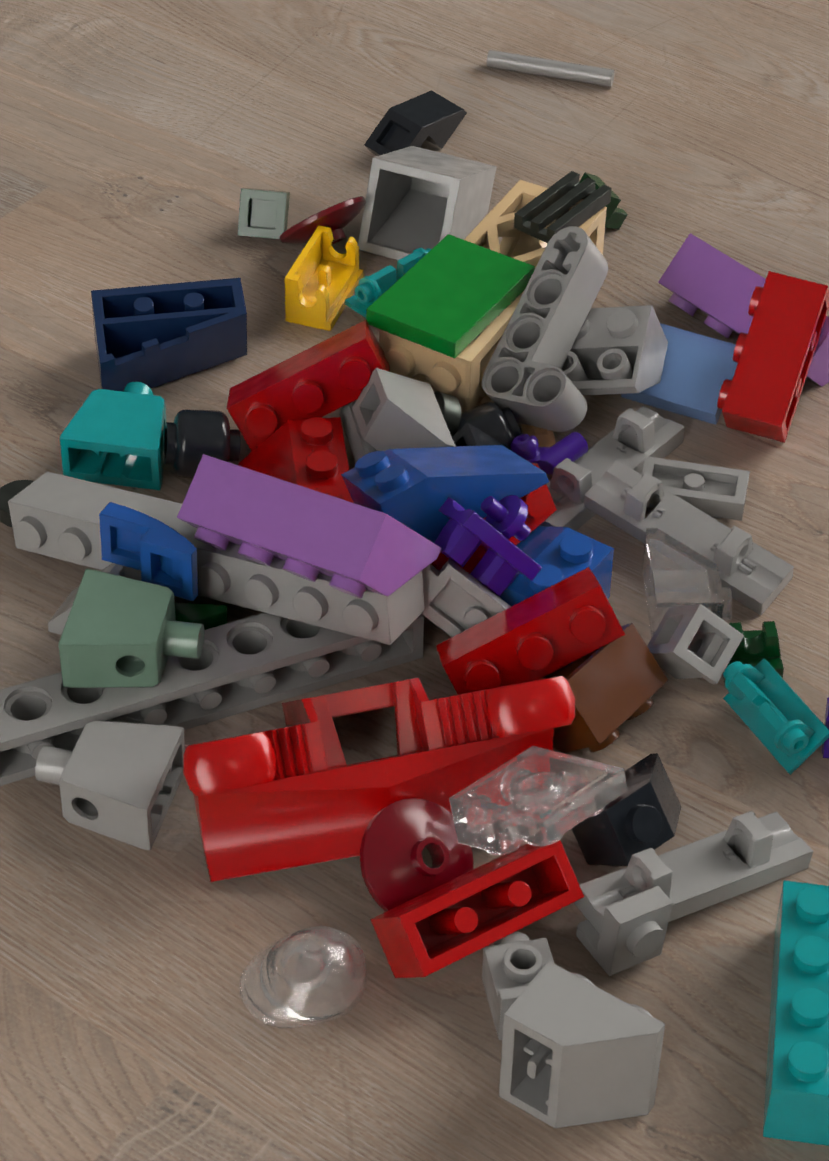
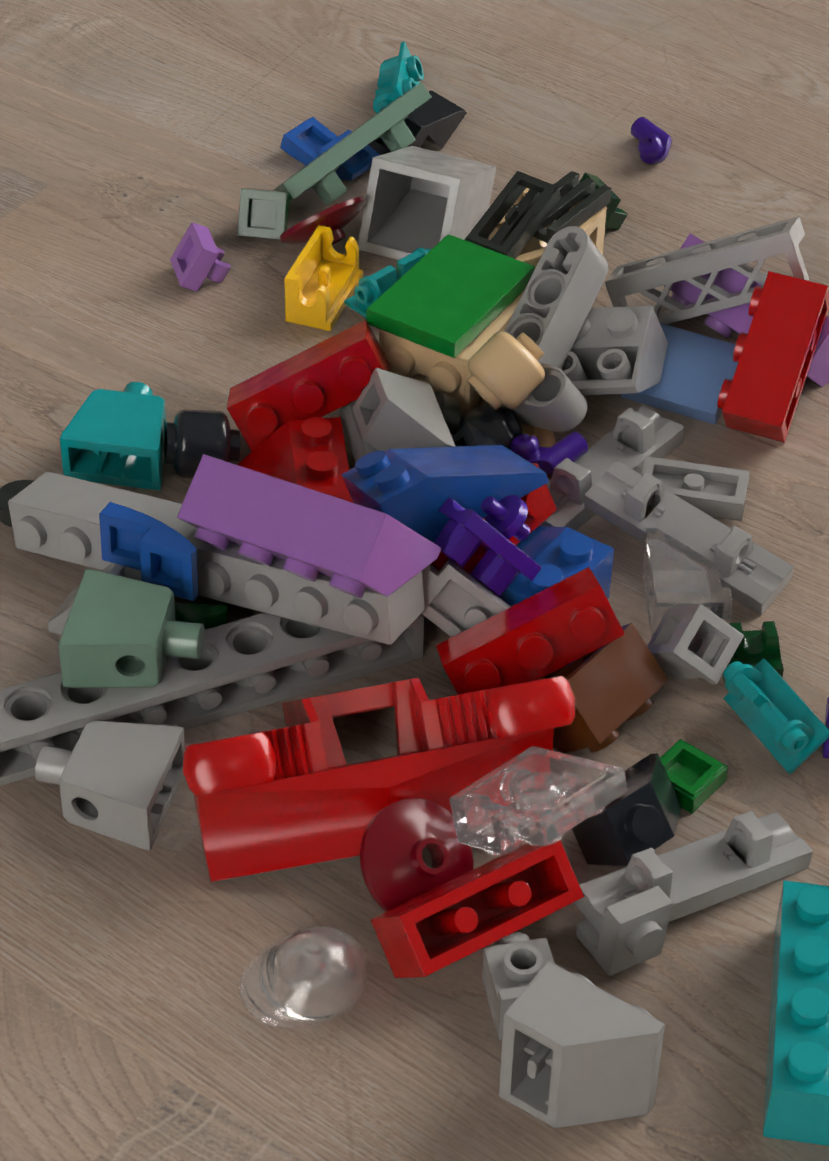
dark blue wedge [91,278,247,392] -> none
light grey bar [487,50,615,87] -> none
none -> medium lavender tile [170,222,231,292]
none -> sand green hinge [273,82,432,205]
none -> blue slope [280,117,381,181]
none -> teal hinge [373,41,424,114]
none -> pearl dark grey tile [464,171,561,259]
none -> tan head [467,331,545,410]
none -> light grey fence [605,216,810,325]
none -> dark purple arm [630,117,672,165]
none -> green tile [660,739,728,814]

